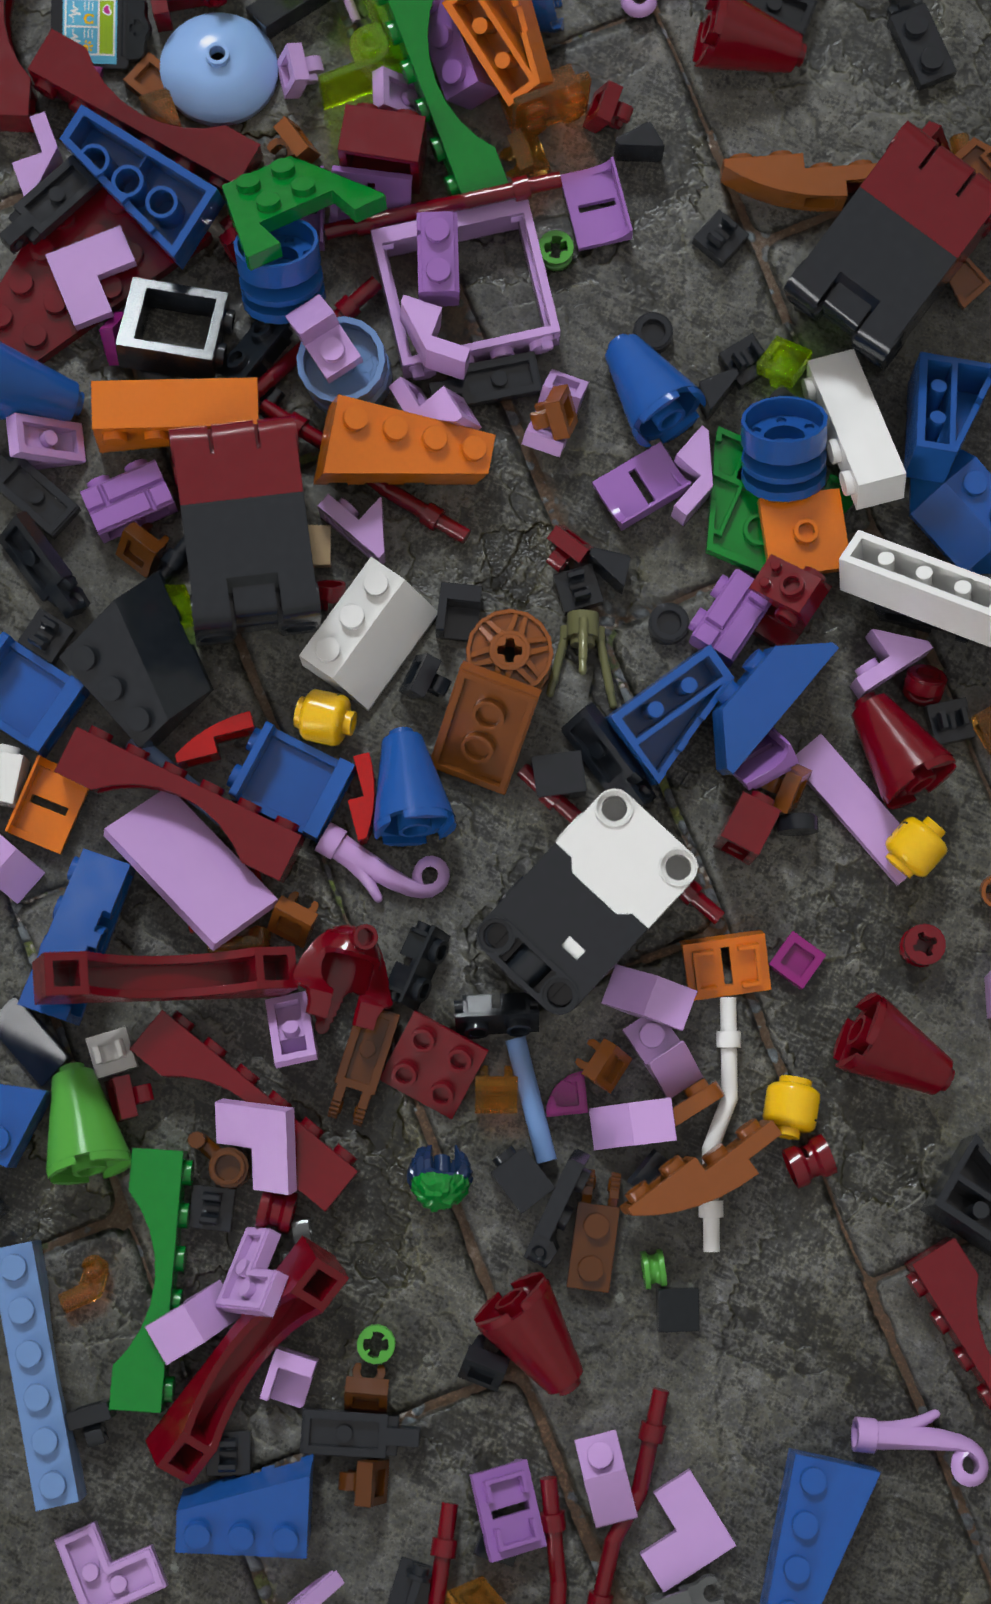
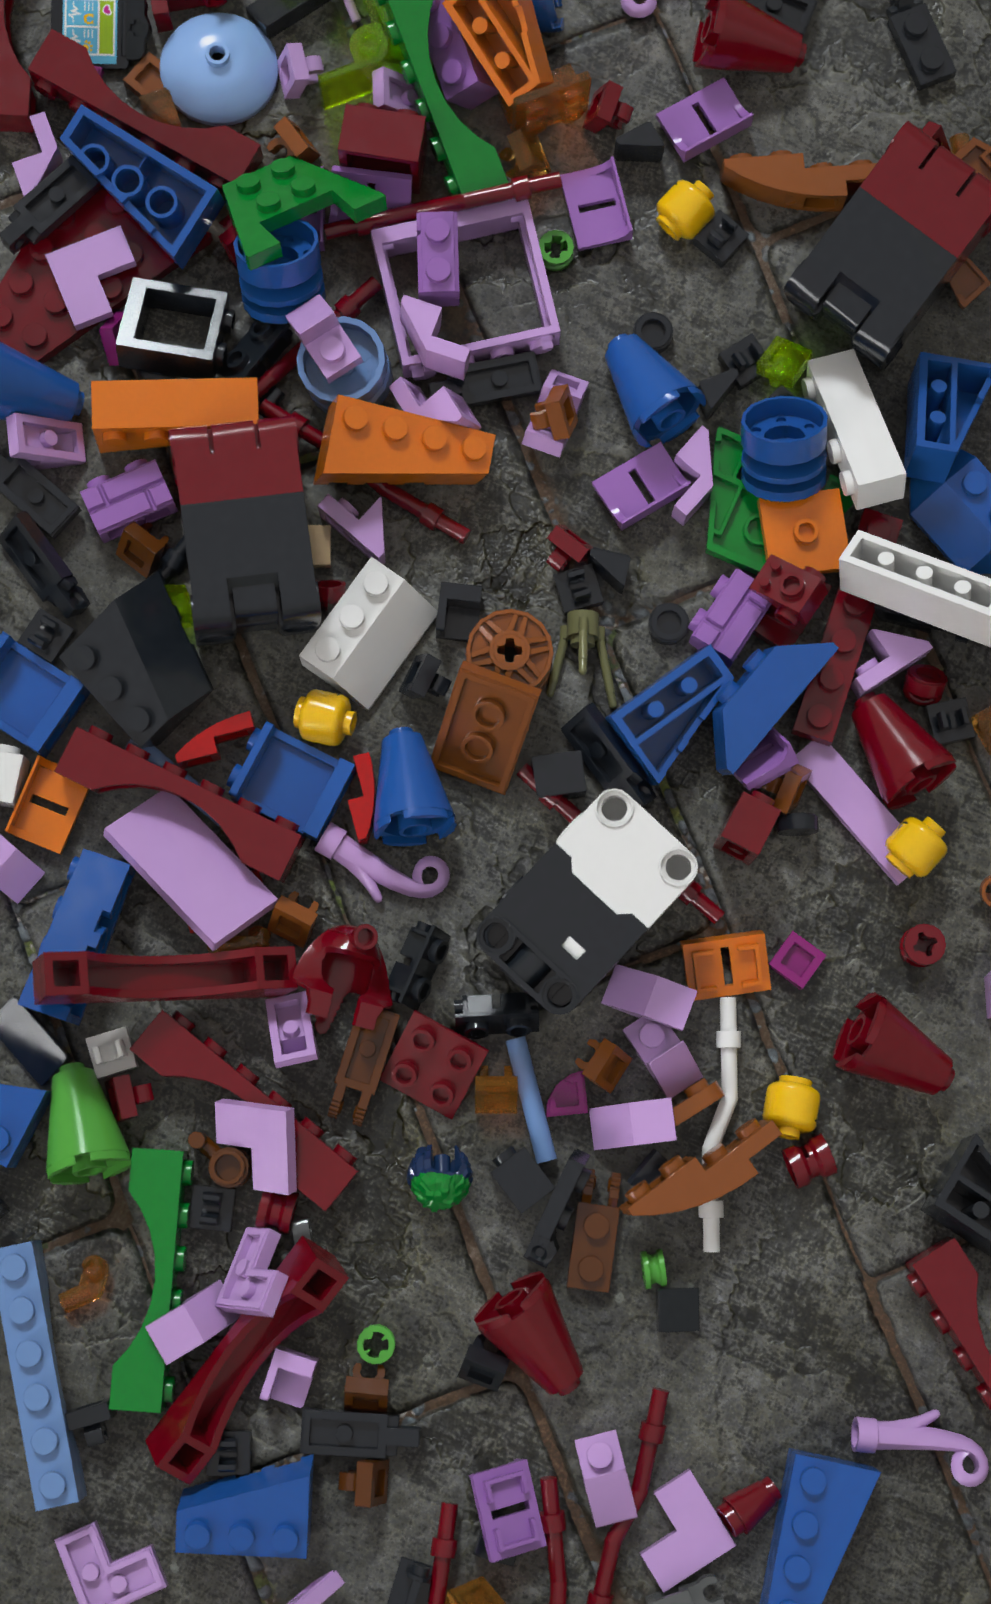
none -> medium lavender piece [656,77,753,162]
none -> yellow head [656,180,715,241]
none -> dark red cone [716,1476,782,1537]
none -> dark red plate [791,508,903,747]

